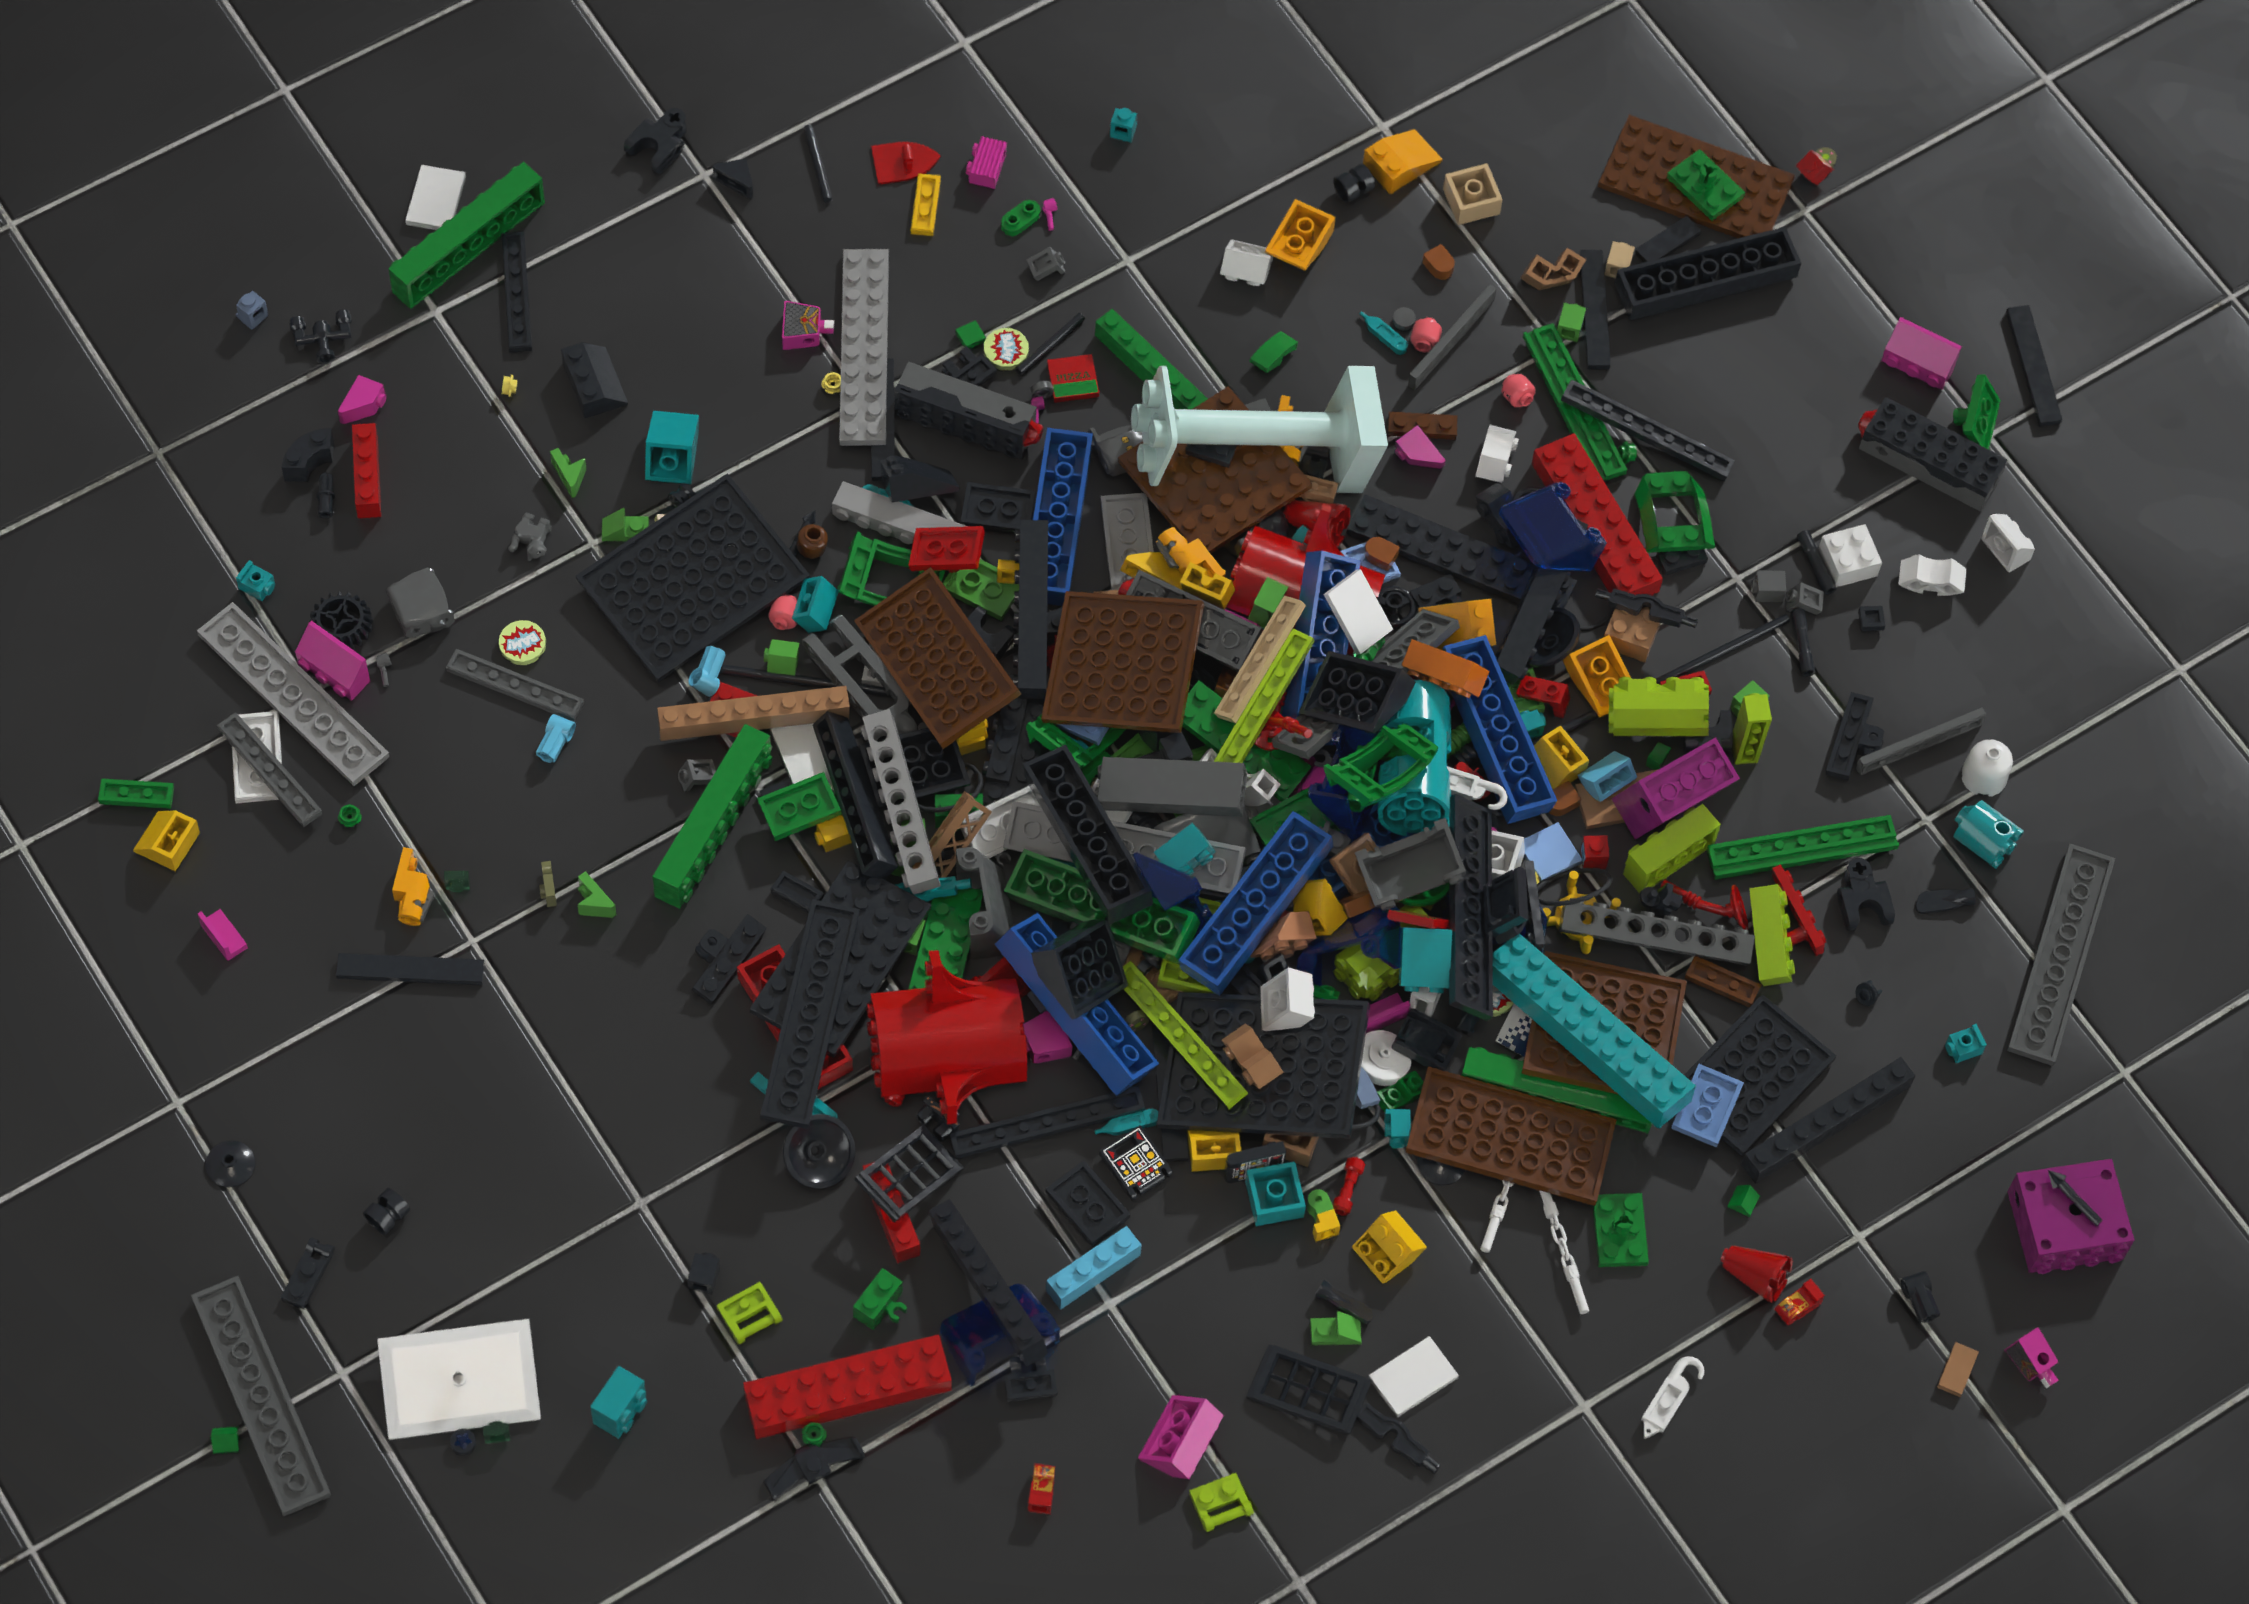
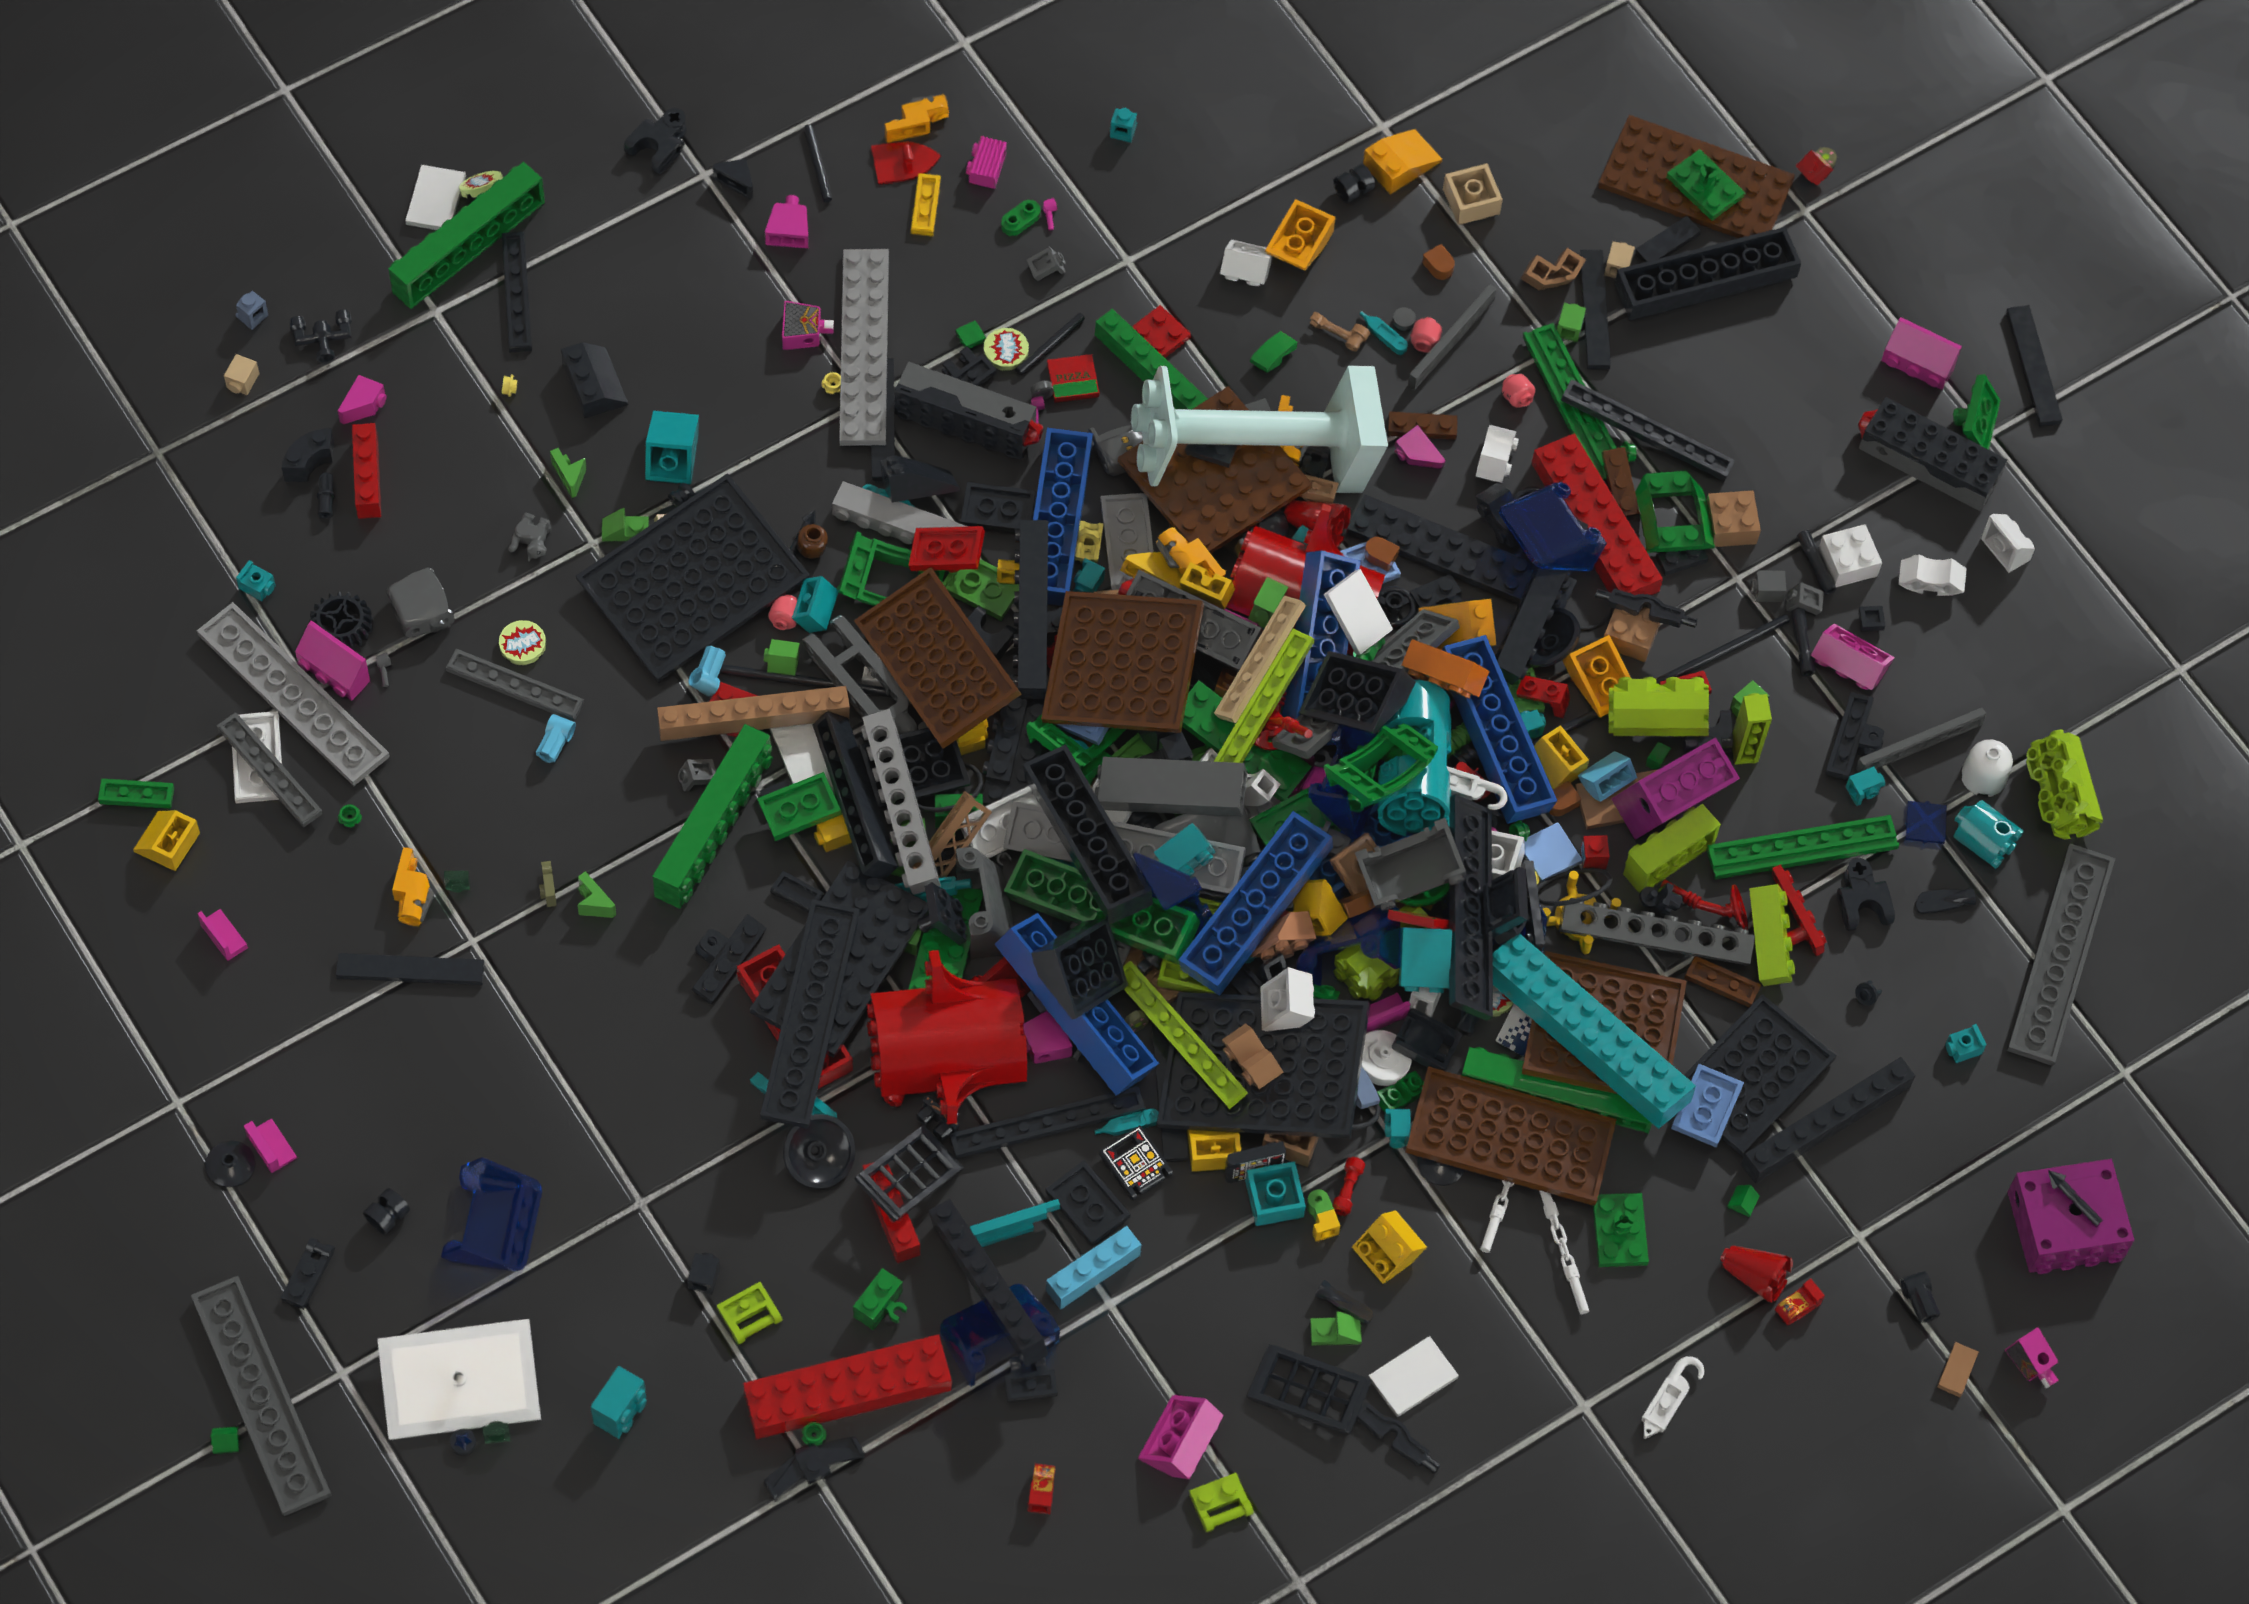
none -> tan brick [224,354,259,395]
none -> dark pink panel [244,1118,297,1173]
none -> clear blue windscreen [441,1157,542,1272]
none -> yellowish green tile [459,171,503,198]
none -> dark pink torso [765,195,809,248]
none -> light orange plate [885,94,949,143]
none -> black plate [918,882,967,945]
none -> teal piece [970,1199,1060,1247]
none -> teal brick [1073,558,1105,592]
none -> light yellow hips [1075,521,1103,564]
none -> red plate [1132,305,1191,358]
none -> medium nougat brick [1310,312,1370,352]
none -> green plate [1509,820,1530,841]
none -> reddish brown plate [1601,447,1640,517]
none -> medium nougat brick [1706,490,1761,547]
none -> dark pink slope [1811,624,1895,690]
none -> teal brick [1846,767,1885,806]
none -> clear blue piece [1905,801,1947,844]
none -> lime brick [2026,729,2103,840]

